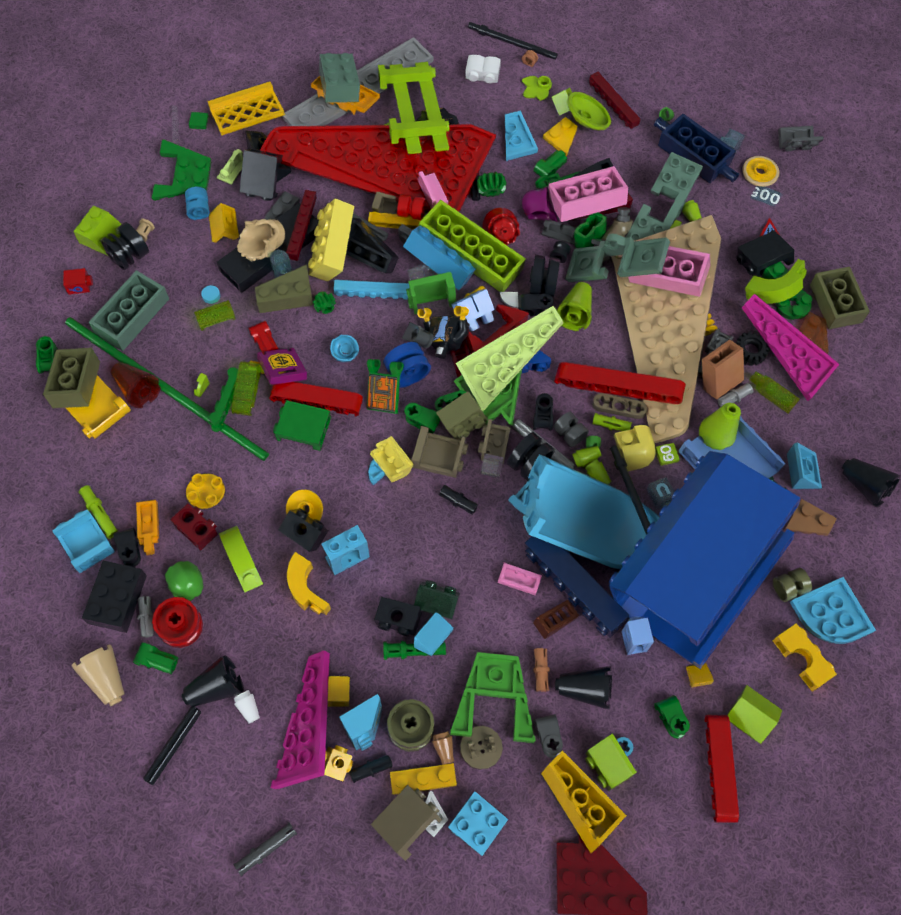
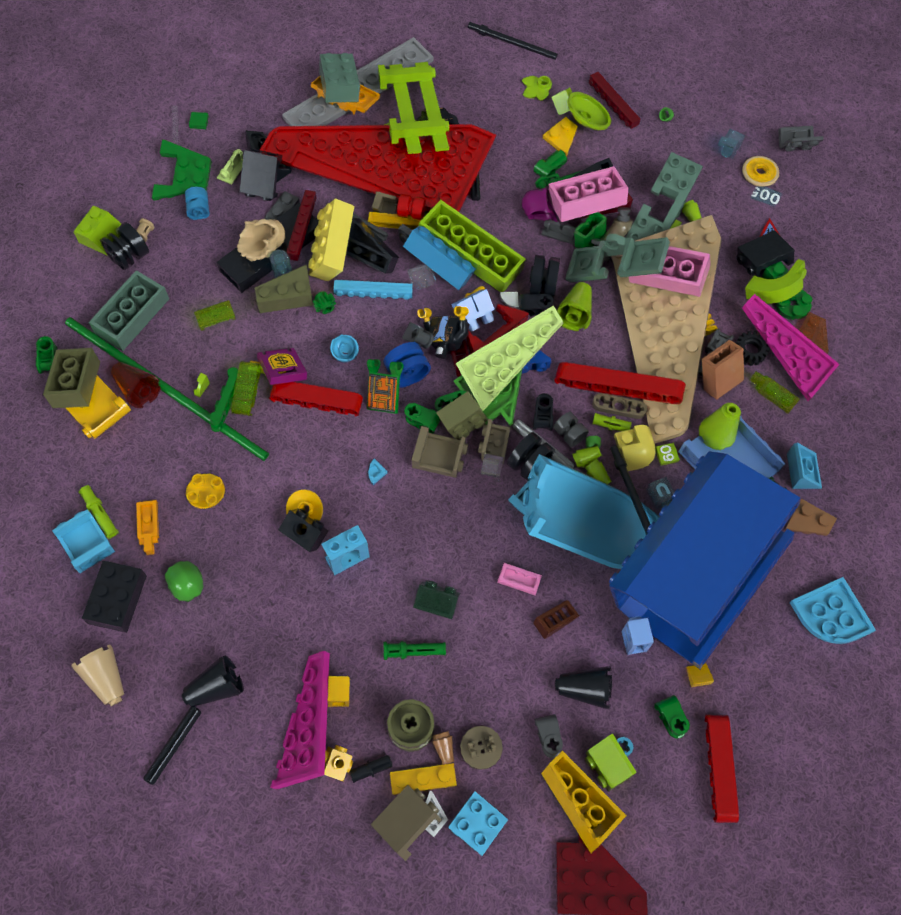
red brick [63,268,93,295] -> none
black piece [113,527,141,567] -> none
green piece [133,642,179,675] -> none
light grey axle [137,596,154,638] -> none
red wheel [152,597,203,648] -> none
dark red brick [170,503,218,551] -> none
medium azure tile [201,285,220,304] -> none
yellow fence [207,82,285,135] -> none
yellow panel [209,203,239,242] -> none
lime arch [219,526,263,592] -> none
dark grey pin [233,822,297,876] -> none
white cone [234,690,260,724] -> none
red piece [248,321,279,355] -> none
green panel [273,400,331,451] -> none
yellow arch [287,552,331,615] -> none
medium azure slope [339,694,383,751] -> none
light yellow hinge [370,436,414,482] -> none
black brick [374,596,422,636] -> none
bright green panel [406,272,456,314] -> none
medium azure slope [414,612,453,656] -> none
bright pink panel [418,171,448,209] -> none
black pin [439,485,478,515] -> none
bright green wing [450,652,536,743] -> none
white brick [466,55,501,83] -> none
green gear [477,172,506,197] -> none
red hat [482,208,520,245] -> none
medium azure wing [505,110,538,161] -> none
nougat bush [522,50,538,67] -> none
dark blue brick [525,536,629,638] -> none
nougat pin [533,648,550,692] -> none
black wheel [550,241,571,263] -> none
dark blue brick [654,114,739,183] -> none
light grey axle [718,383,753,406] -> none
lime slope [727,685,782,744] -> none
olive wheel [773,568,812,602] -> none
yellow arch [773,623,837,692] -> none
olive brick [810,267,870,330] -> none
black cone [842,458,900,508] -> none

